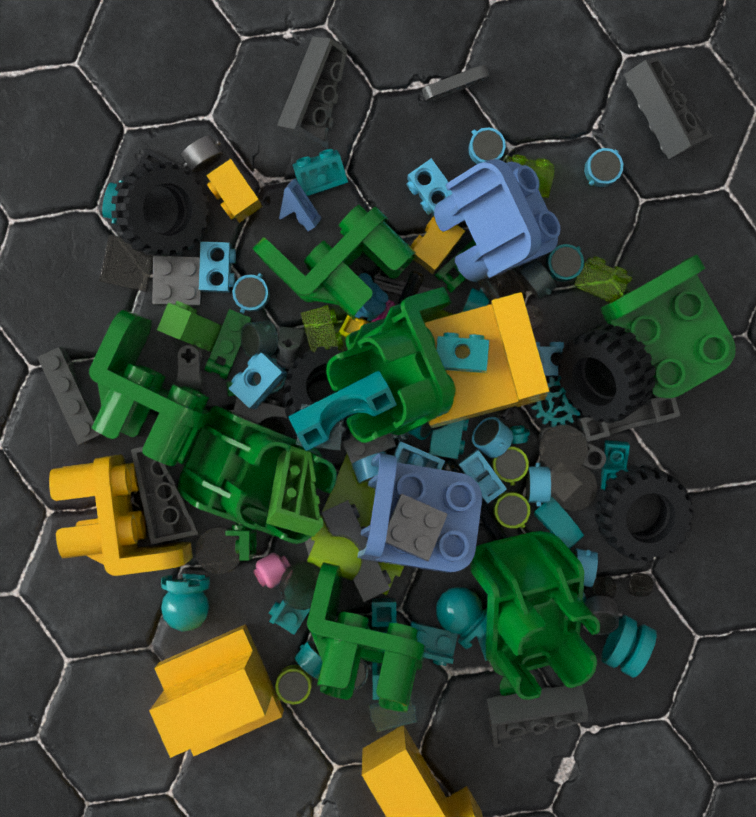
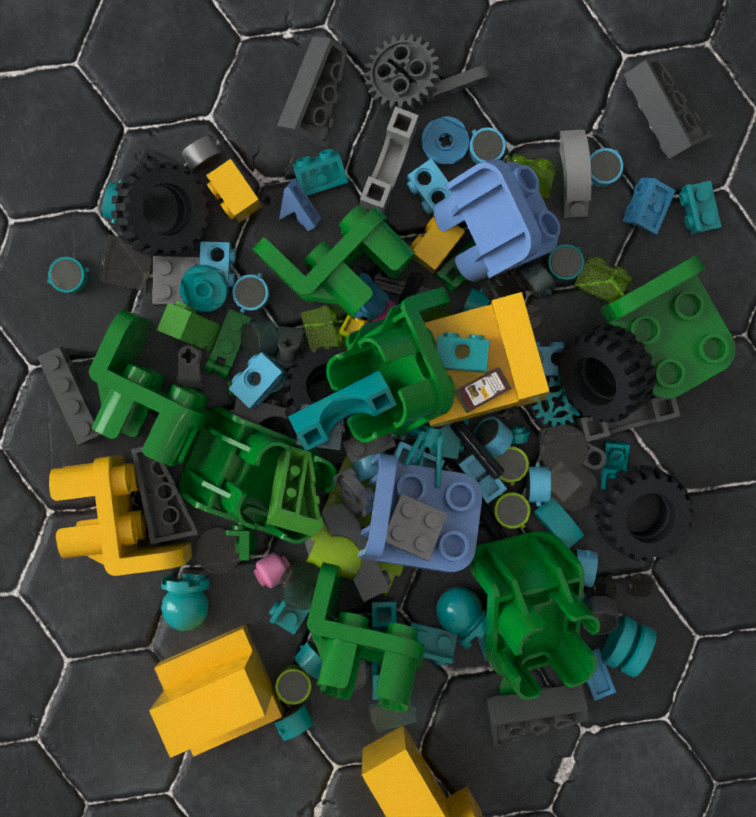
none -> piece [47,257,90,294]
none -> teal tile [179,265,228,312]
none -> teal piece [273,704,314,741]
none -> dark grey plate [333,468,375,517]
none -> light grey arch [360,106,419,214]
none -> dark grey gear [364,34,442,111]
none -> teal plant [404,425,445,488]
none -> dark azure plate [421,116,470,166]
none -> black axle [450,420,505,480]
none -> tile [455,367,512,413]
none -> light grey arch [559,130,591,218]
none -> dark azure tile [587,646,616,701]
none -> dark azure bracket [623,178,676,234]
none -> teal bracket [679,181,722,235]

